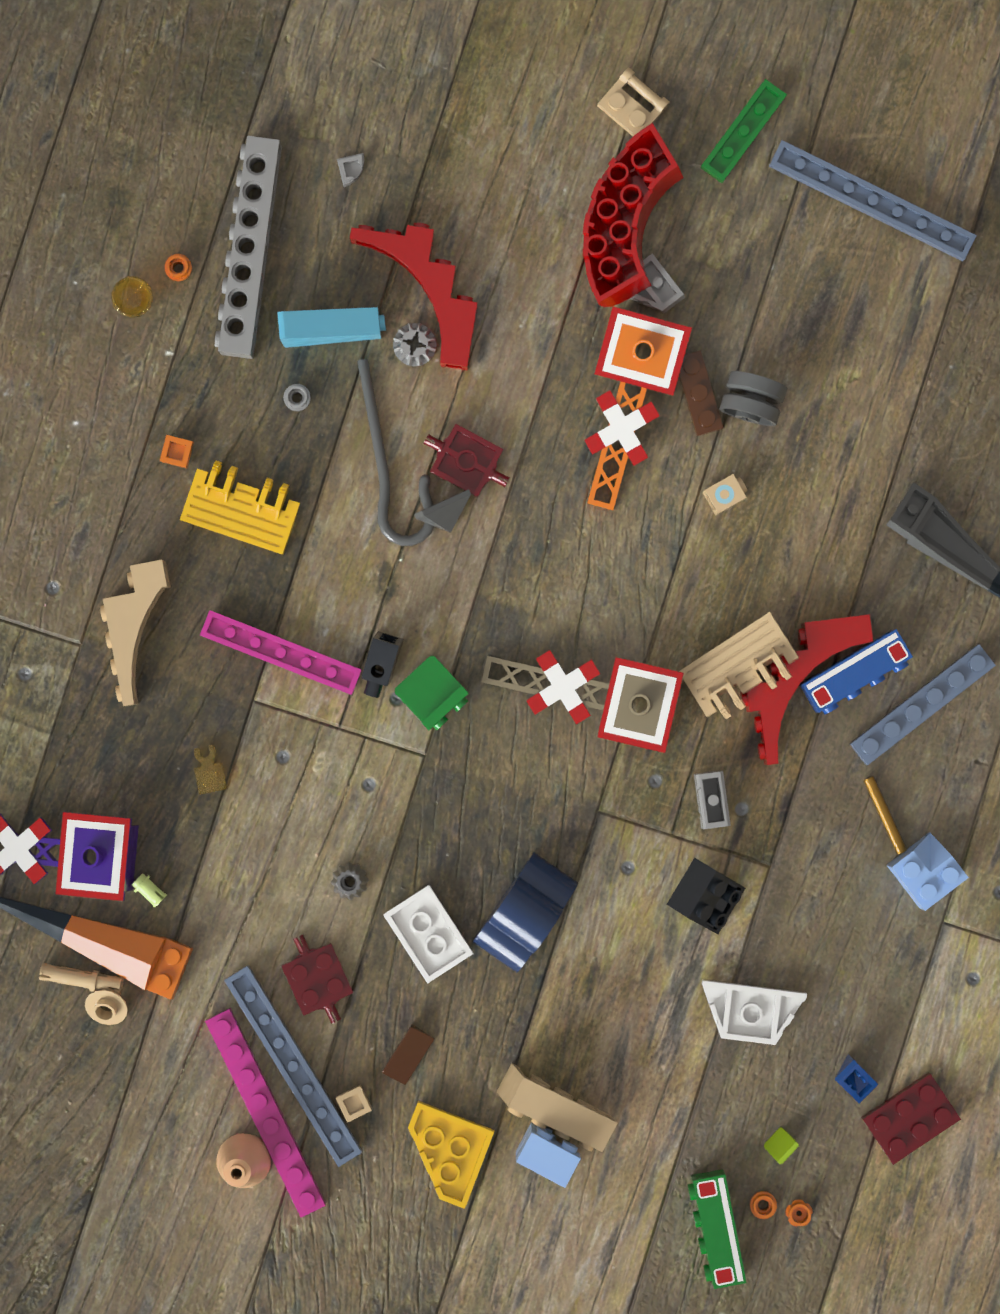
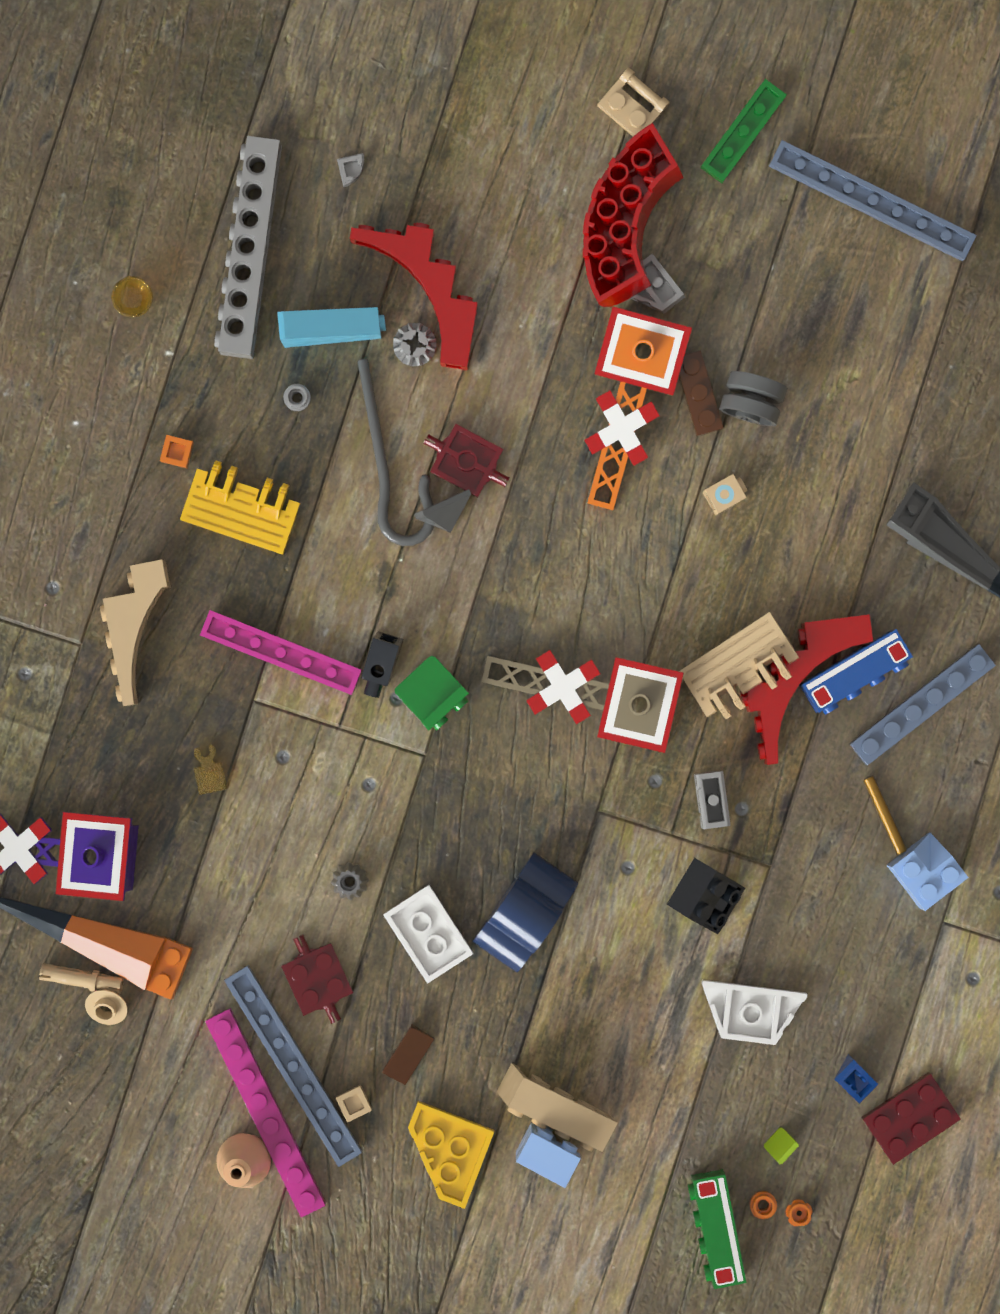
yellowish green pin [132,873,167,908] -> none
orange plate [165,254,192,281] -> none

